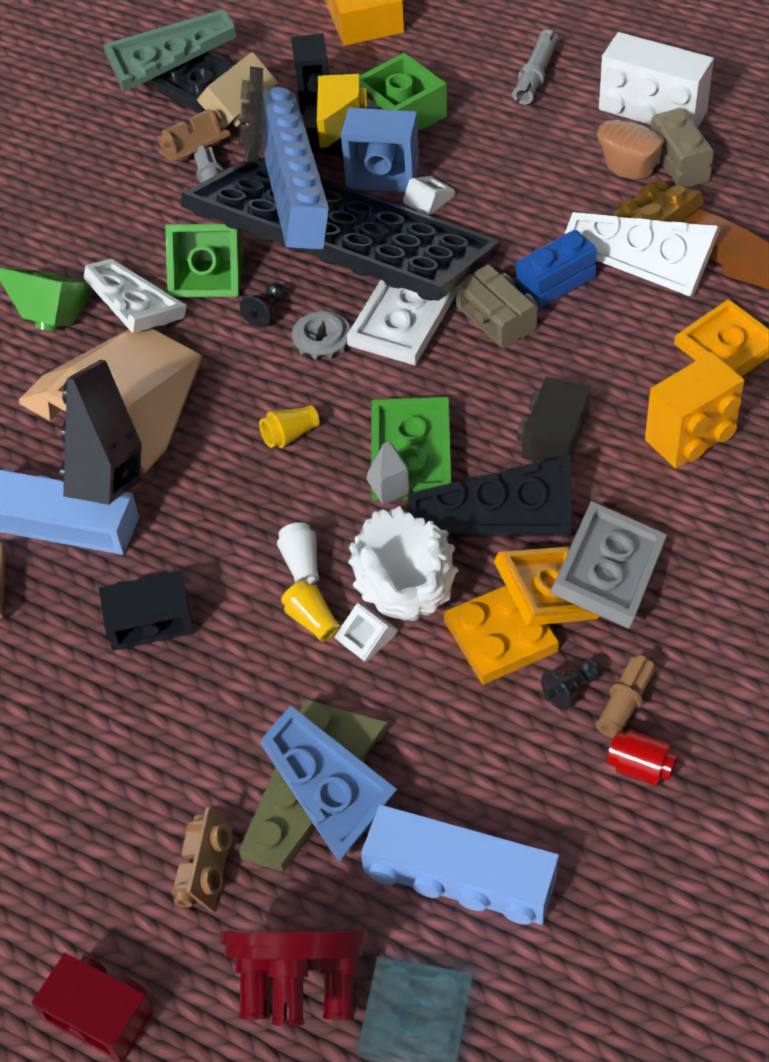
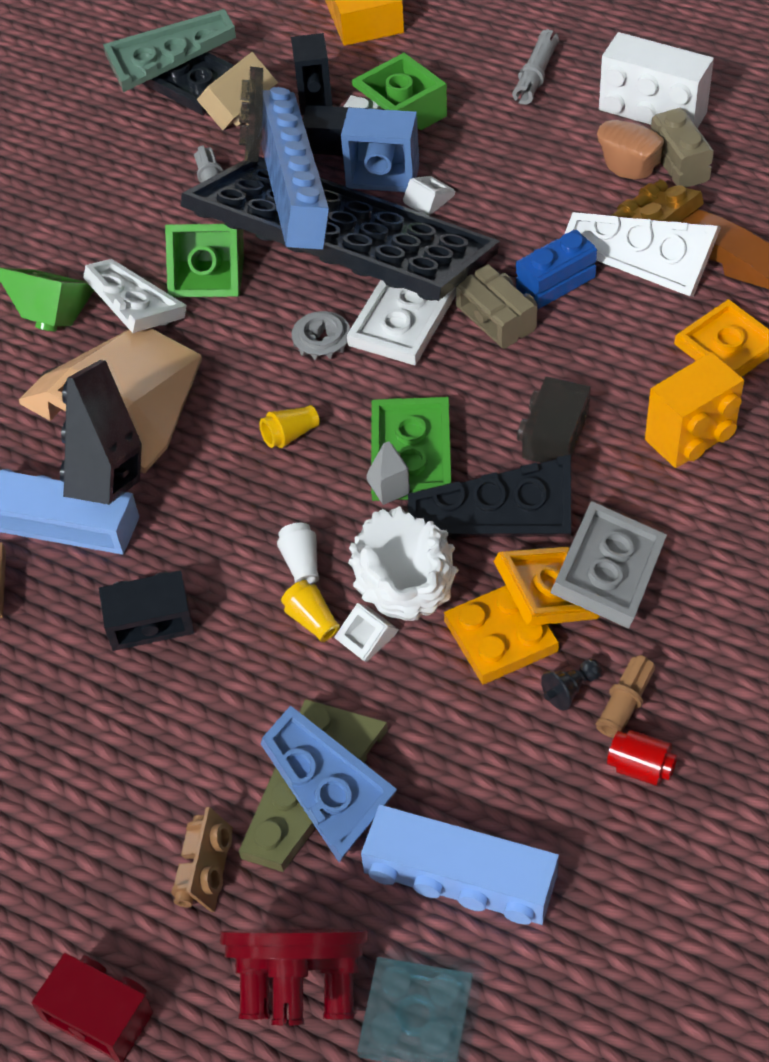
medium nougat hinge [157,109,231,162] -> none
black piece [240,282,285,328] -> none
yellow slope [317,74,367,148] -> none

